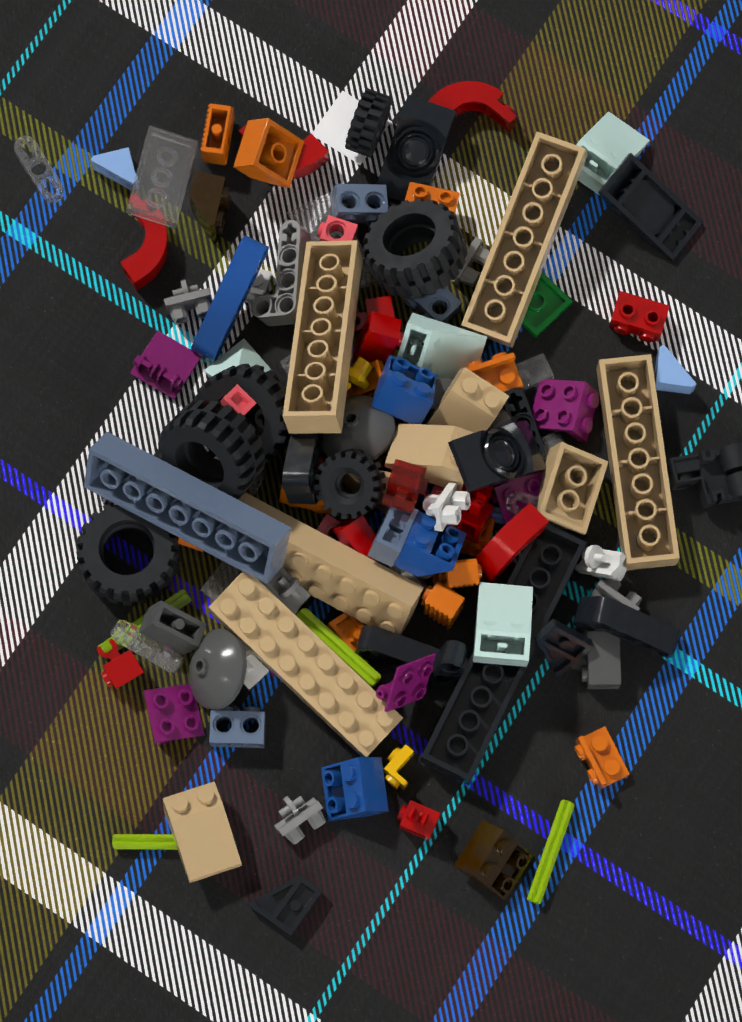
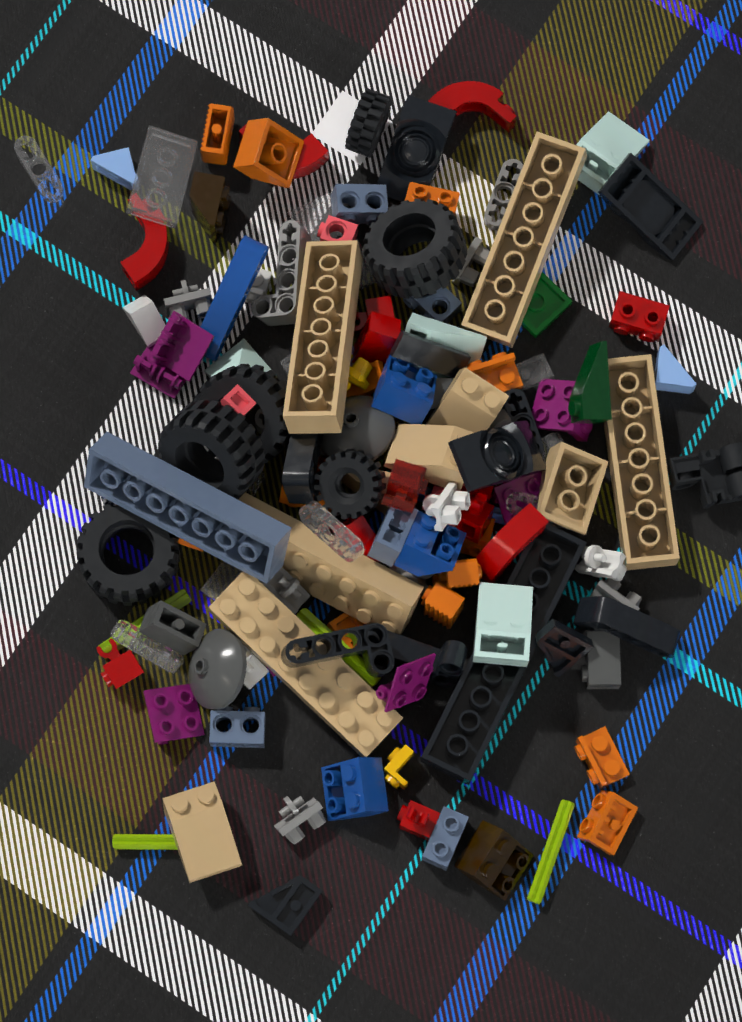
none -> white slope [122,295,166,348]
none -> magenta hinge [149,311,215,382]
none -> black beam [281,623,394,678]
none -> clear beam [299,501,364,562]
none -> black tile [390,330,471,378]
none -> sand blue brick [421,806,469,871]
none -> light grey beam [484,159,523,230]
none -> dark green slope [568,341,612,424]
none -> orange bracket [577,790,638,856]

